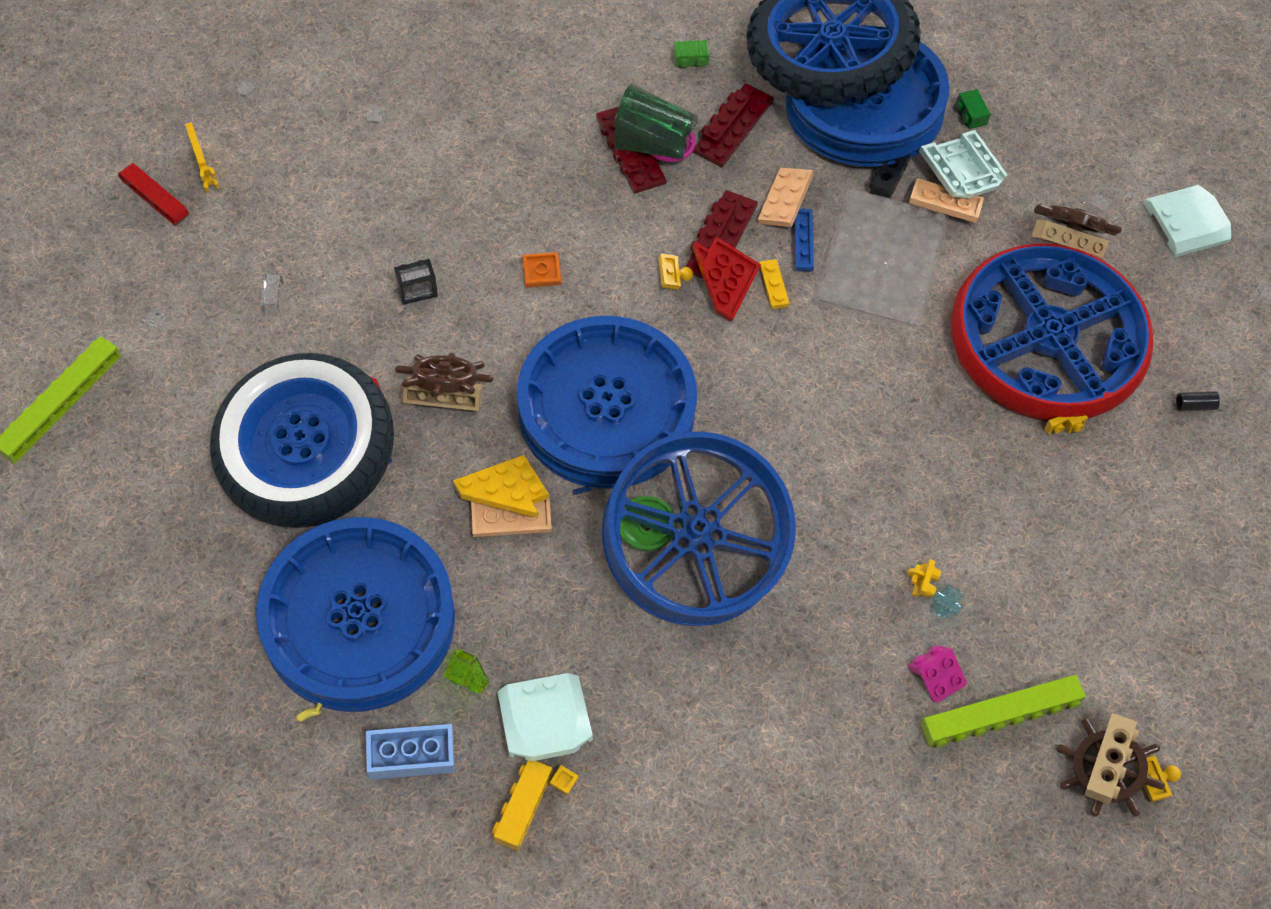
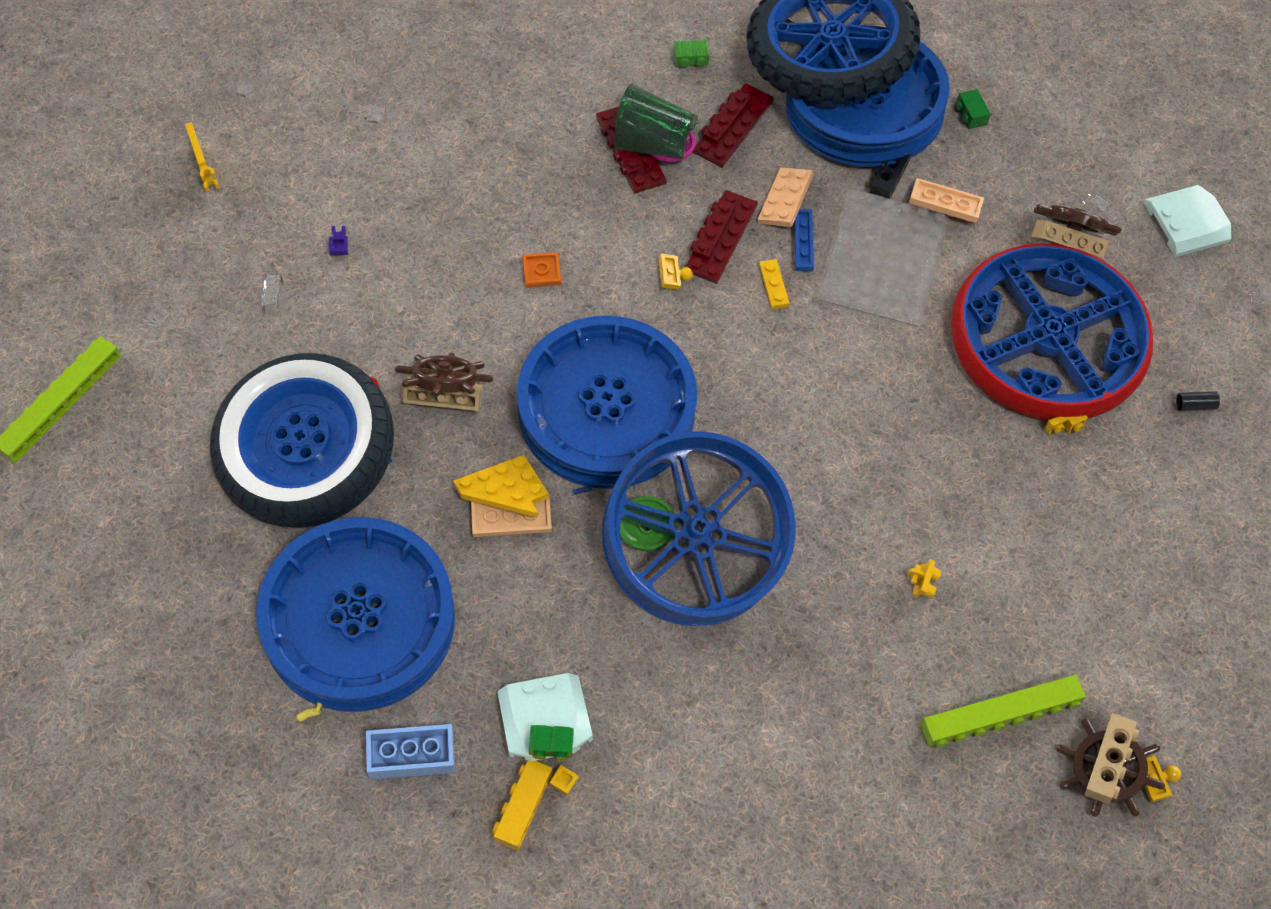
red beam [118,163,189,225] -> none
piece [394,259,438,305] -> none
clear neon green slope [444,649,490,694] -> none
red wing [692,237,761,322] -> none
dark pink bracket [908,645,967,703] -> none
light aqua wedge [919,130,1007,198] -> none
clear light blue brick [933,584,965,619] -> none
none -> dark purple plate [329,226,348,256]
none -> green brick [529,725,574,761]

